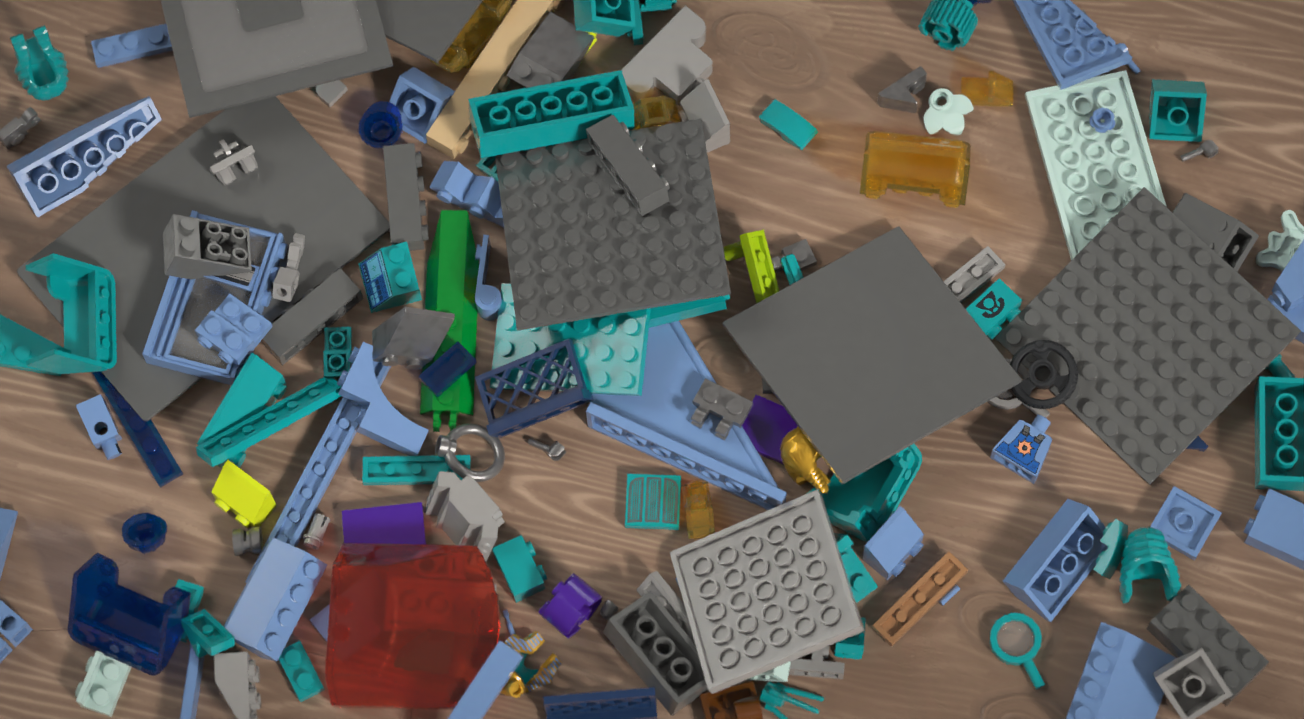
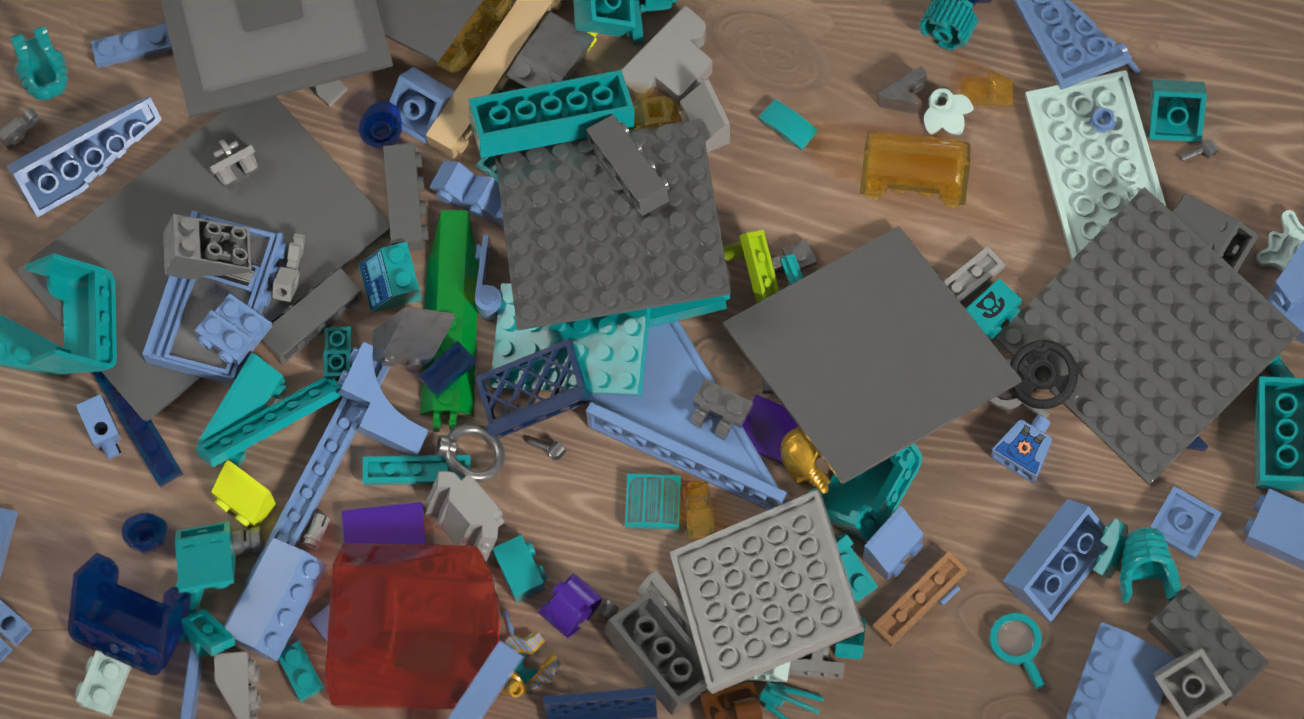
none -> teal slope [175,521,236,593]

